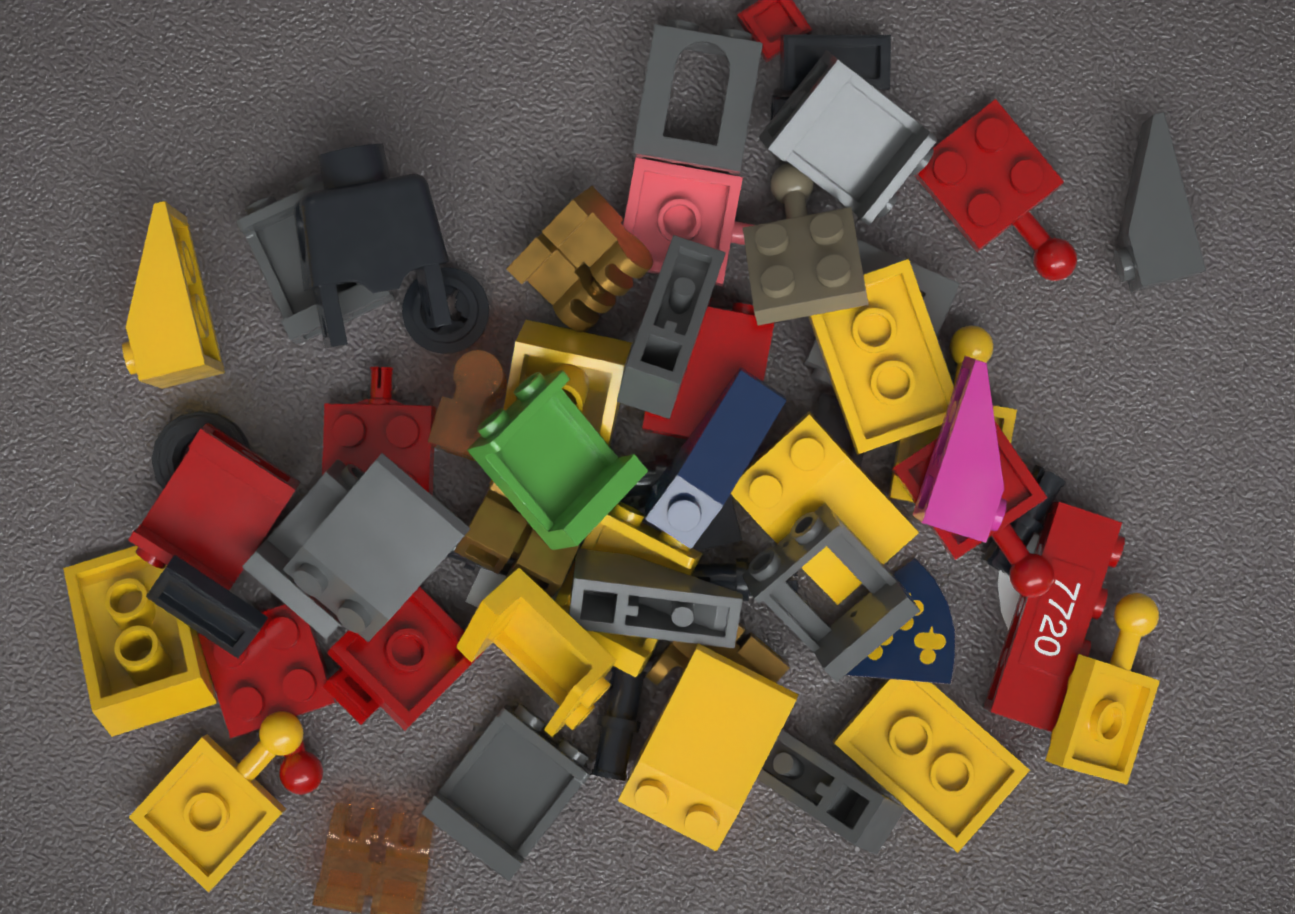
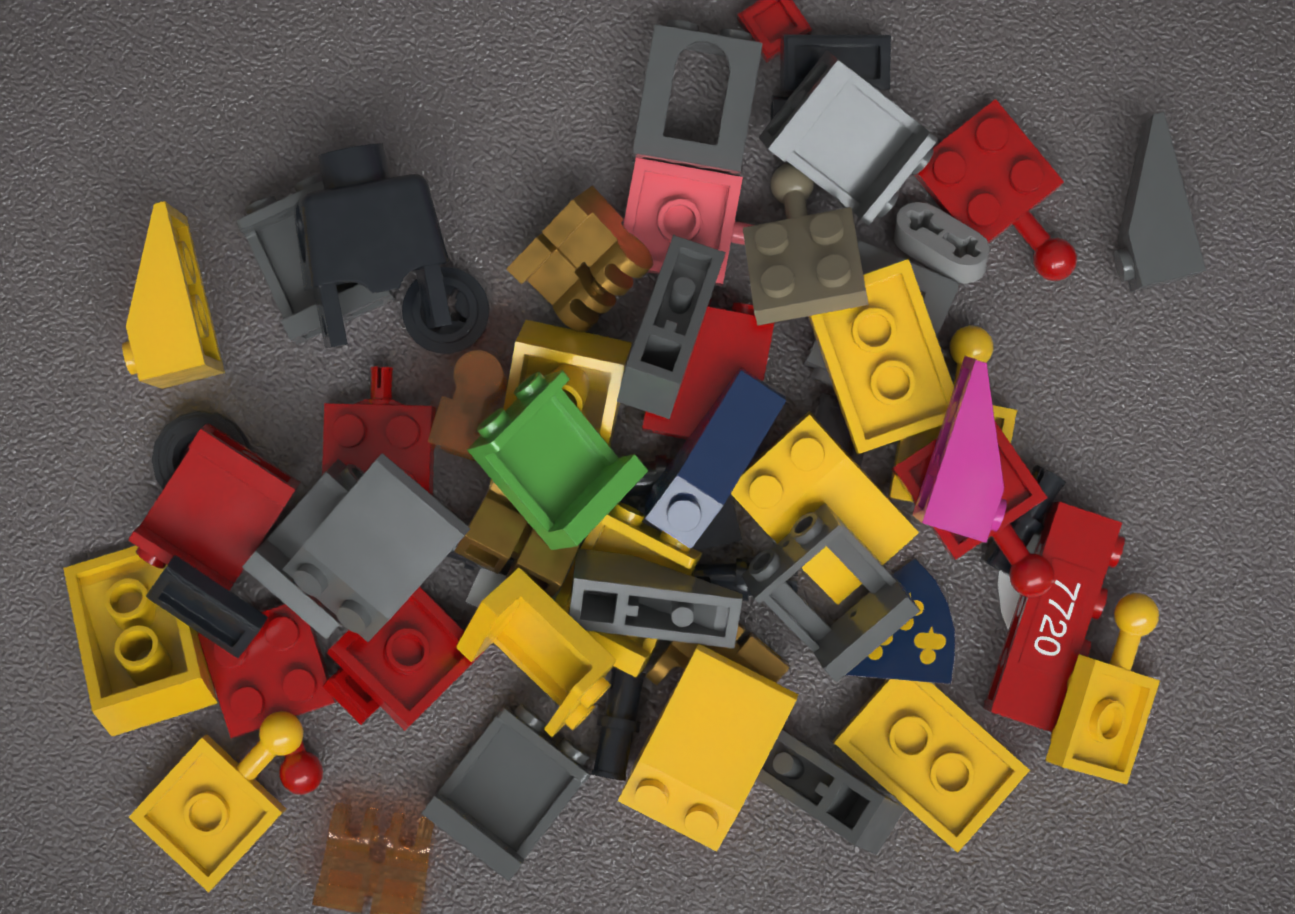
none -> light grey beam [893,202,990,284]

